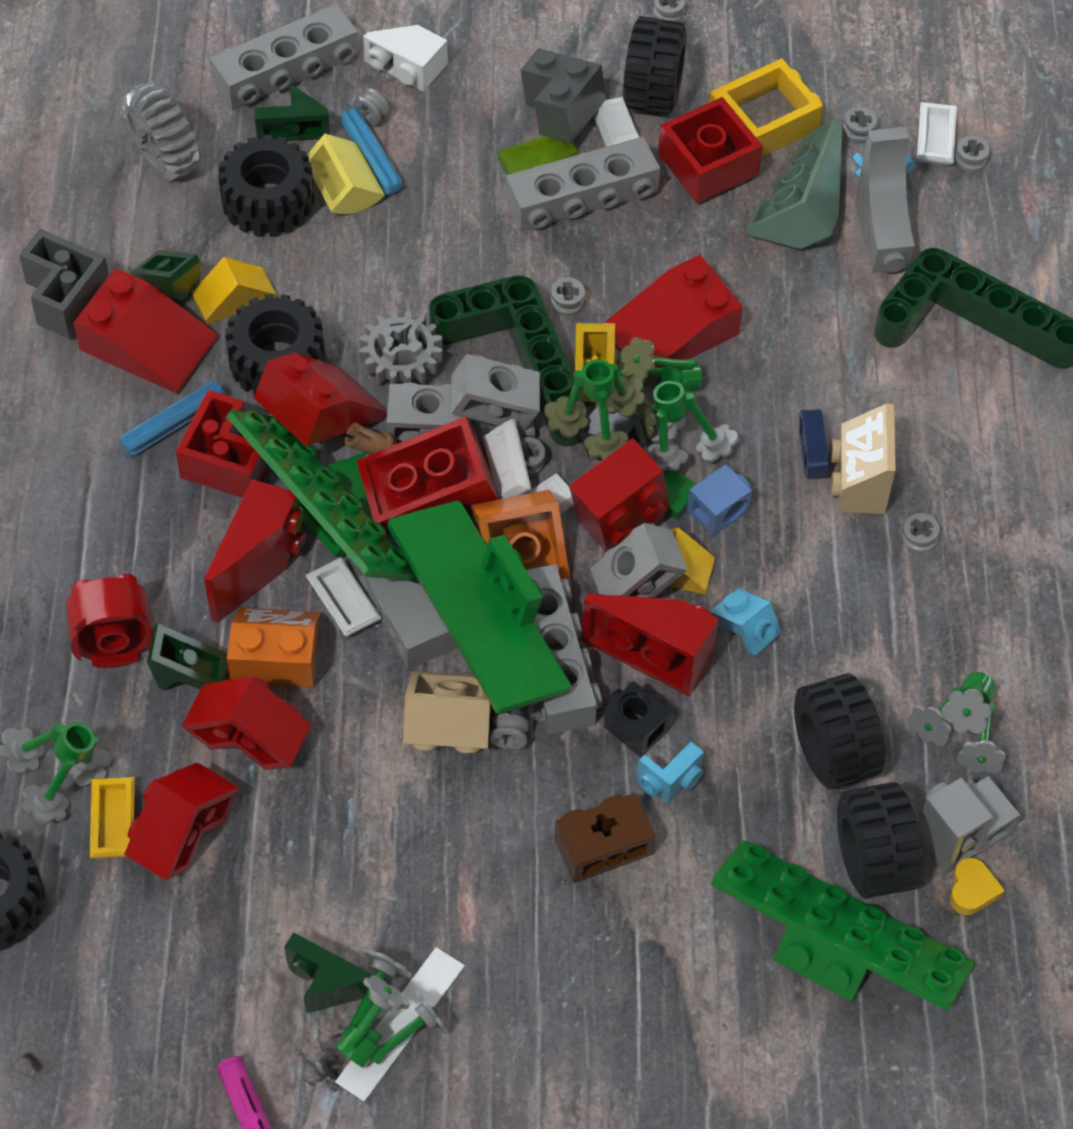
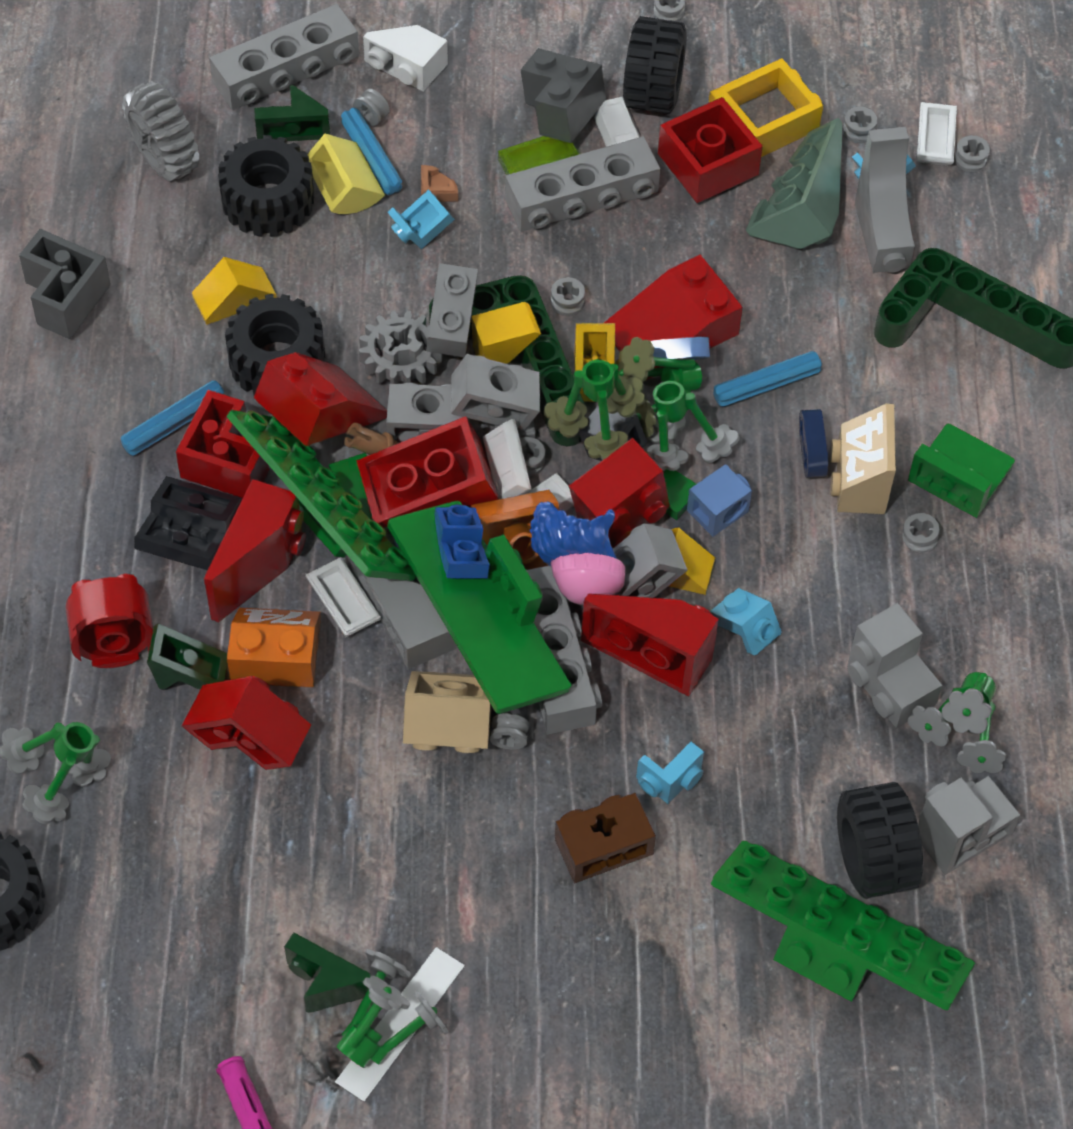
red slope [74,268,218,395] -> none
yellow tile [90,777,135,859] -> none
red brick [124,762,239,880] -> none
dark green slope [131,250,200,306] -> none
black brick [604,681,671,758] -> none
black tyre [794,673,885,790] -> none
yellow tile [950,858,1005,915] -> none
none -> black slope [134,476,241,571]
none -> medium azure bracket [388,189,455,249]
none -> nougat tile [421,165,458,202]
none -> light grey brick [427,263,478,357]
none -> blue slope [434,505,490,578]
none -> yellow slope [471,302,541,364]
none -> hair [530,501,625,605]
none -> beam [651,337,710,360]
none -> dark azure axle [713,351,822,407]
none -> light grey brick [847,603,942,728]
none -> green bracket [908,423,1015,518]

